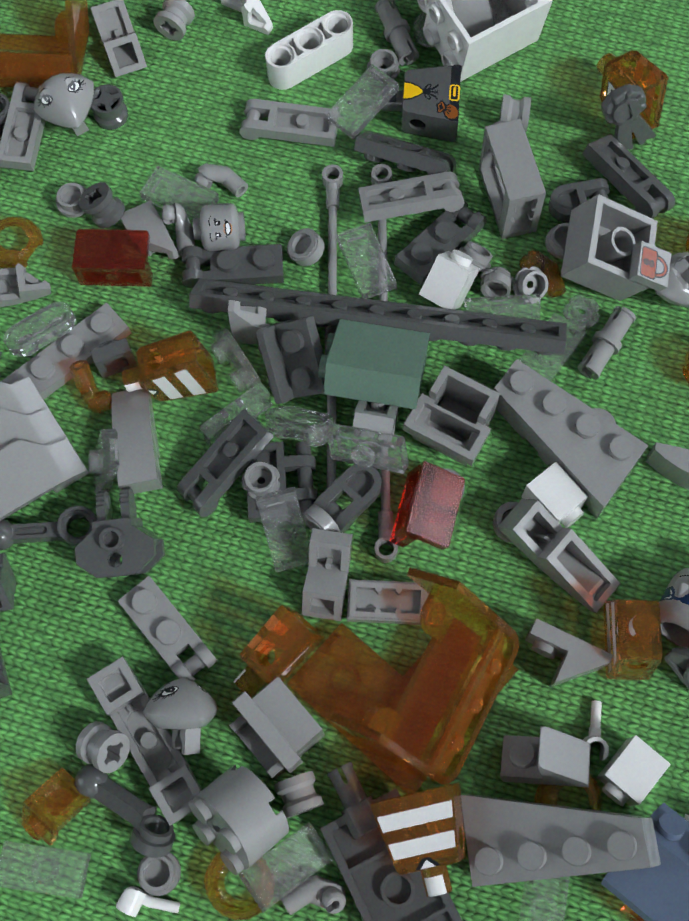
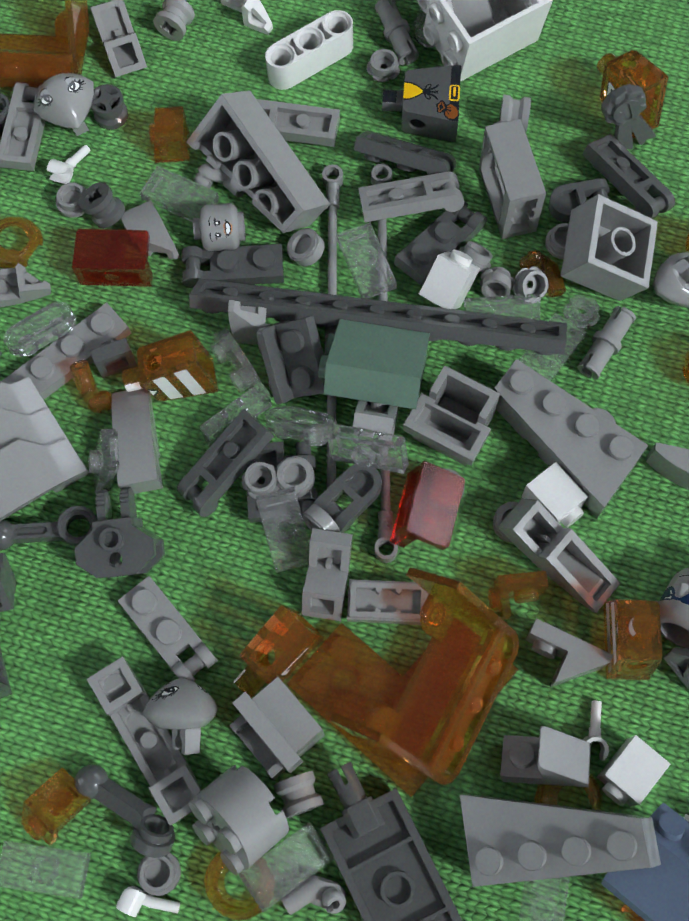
light grey wheel [76,721,130,773] -> none
light grey arm [162,203,195,256] -> none
clear plate [326,64,399,140] -> none
torso [370,782,466,897] -> none
light grey tile [629,241,672,291] -> none
none -> white hand [47,145,91,184]
none -> clear orange brick [149,106,190,163]
none -> light grey wedge [186,90,330,233]
none -> light grey tile [275,456,315,498]
none -> clear orange bracket [488,571,549,622]

